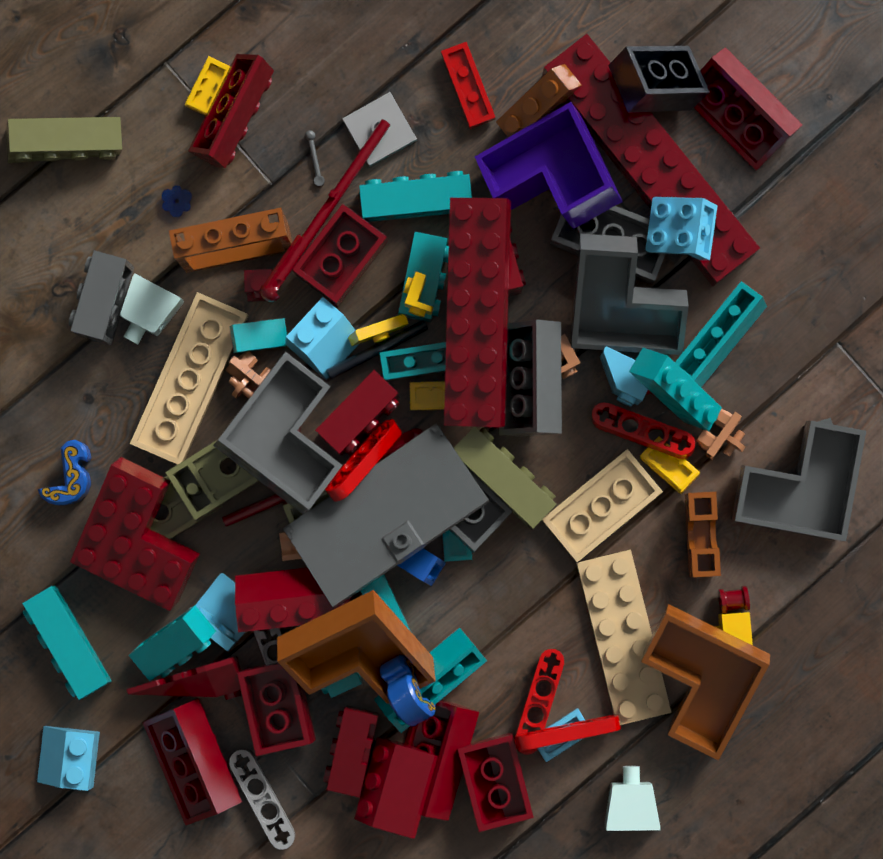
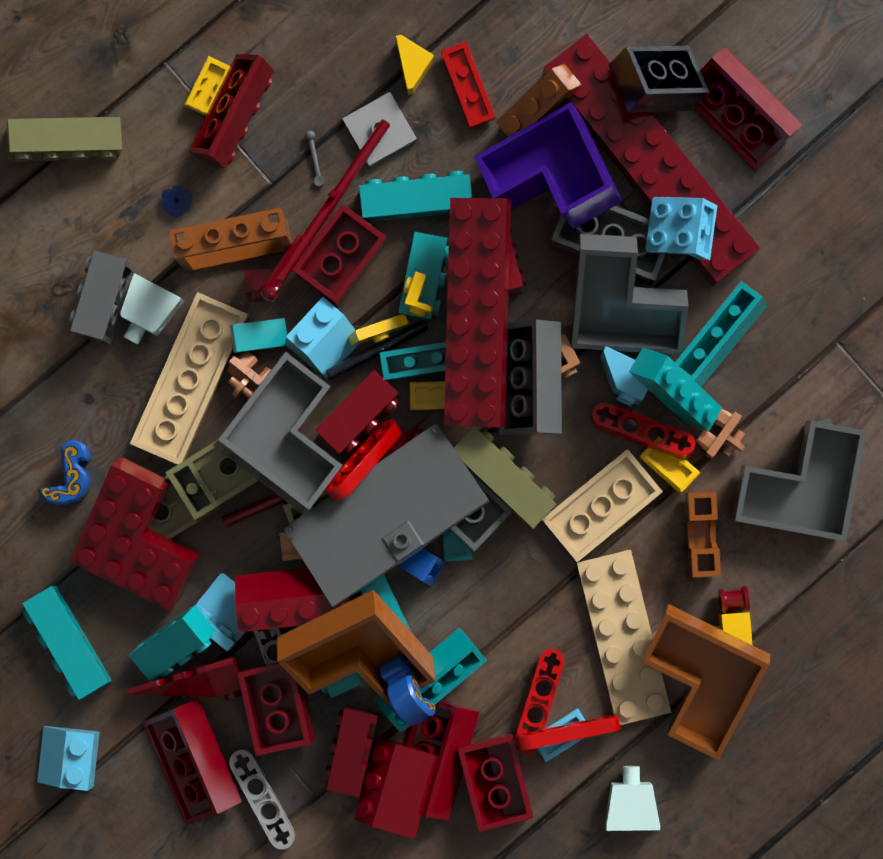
none -> yellow slope [396,35,434,95]

